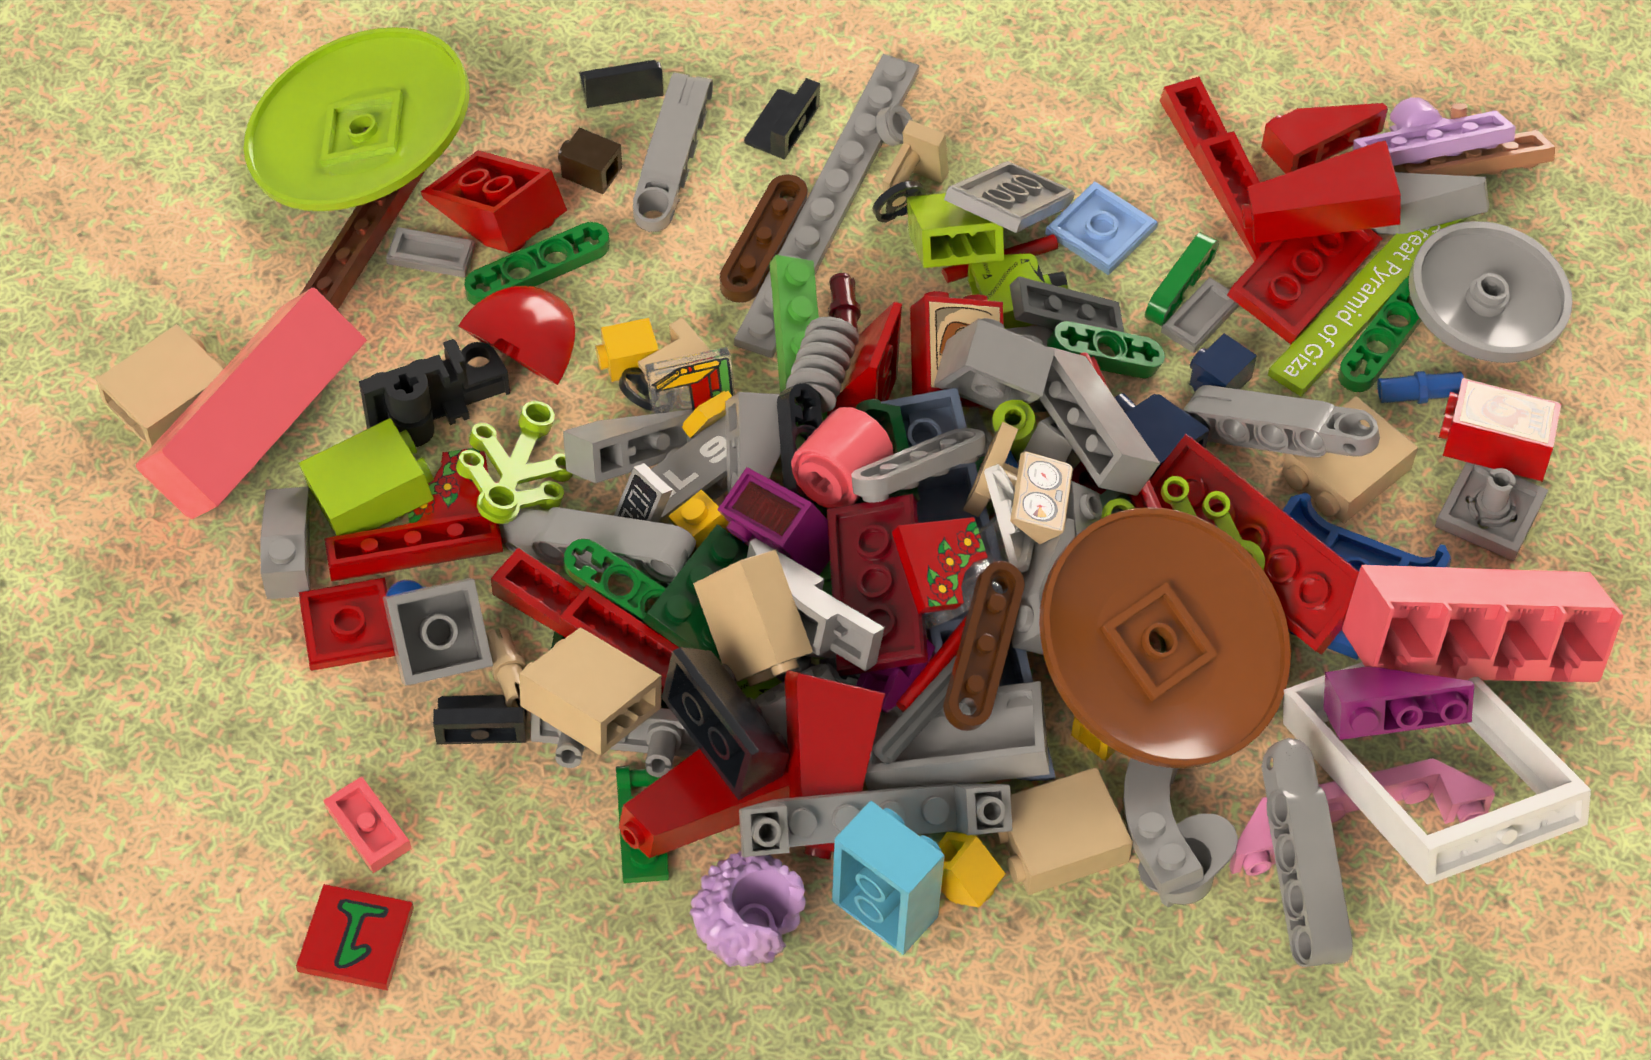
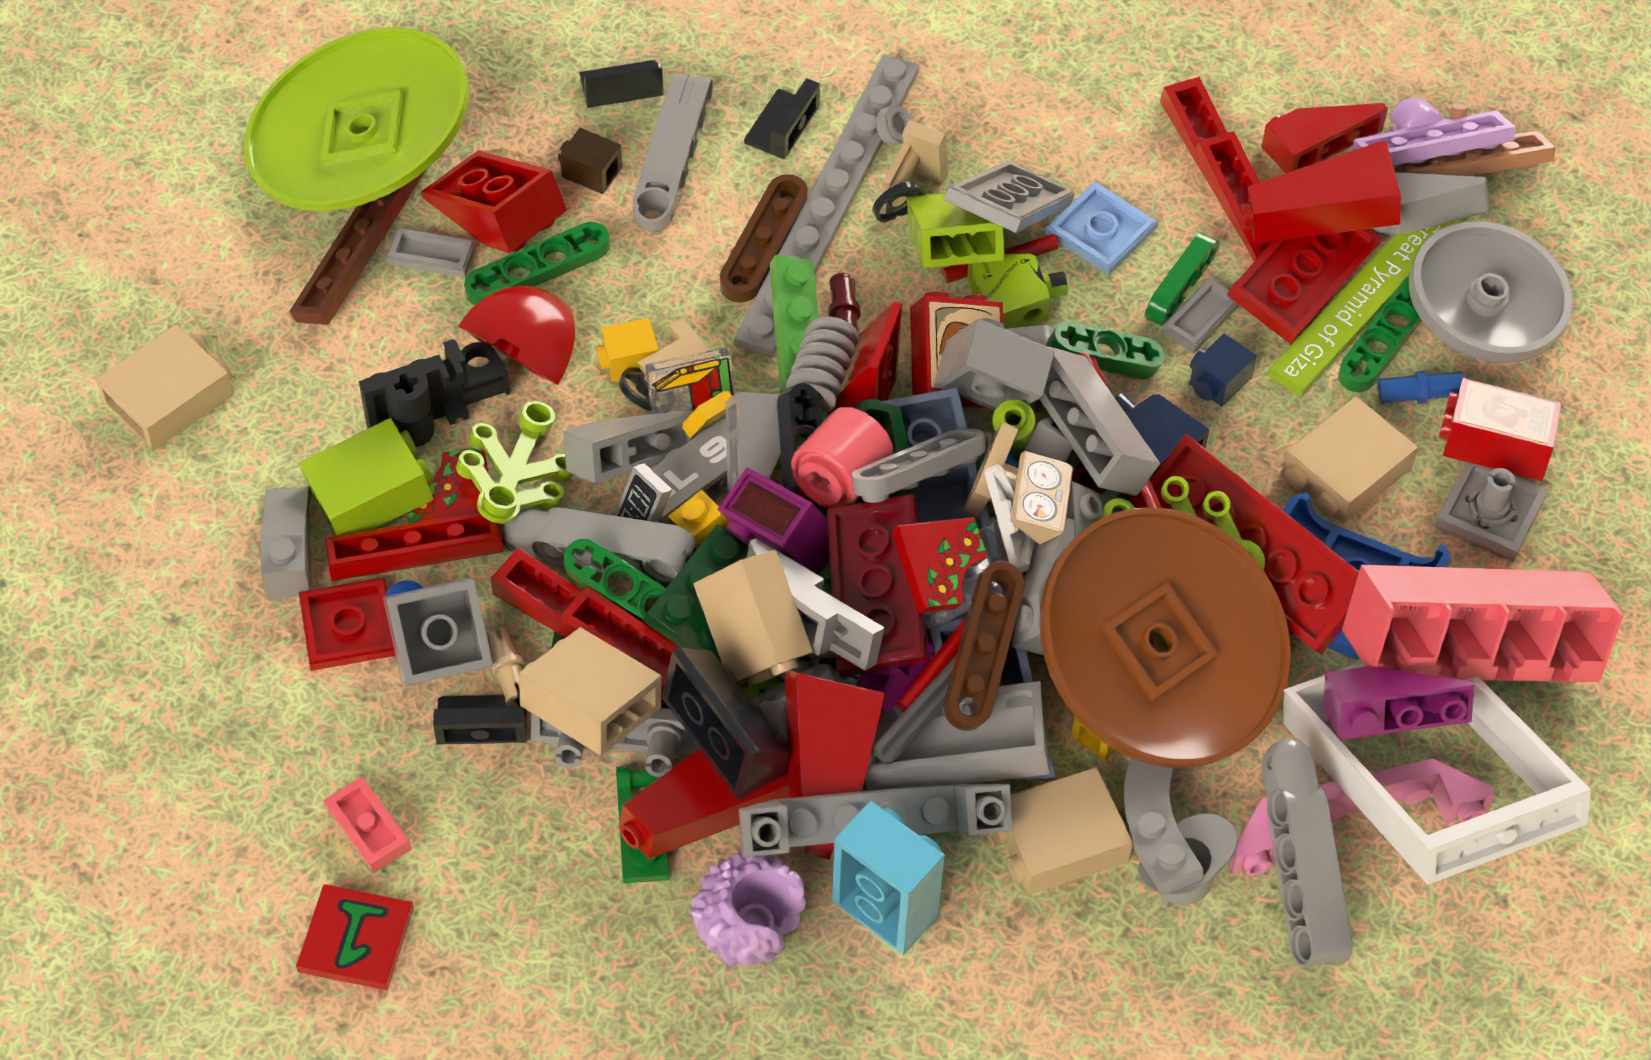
coral piece [136,288,367,519] -> none
yellow brick [938,832,1006,908] -> none
dark grey plate [1010,277,1124,332] -> none
light grey piece [1183,385,1380,458] -> none

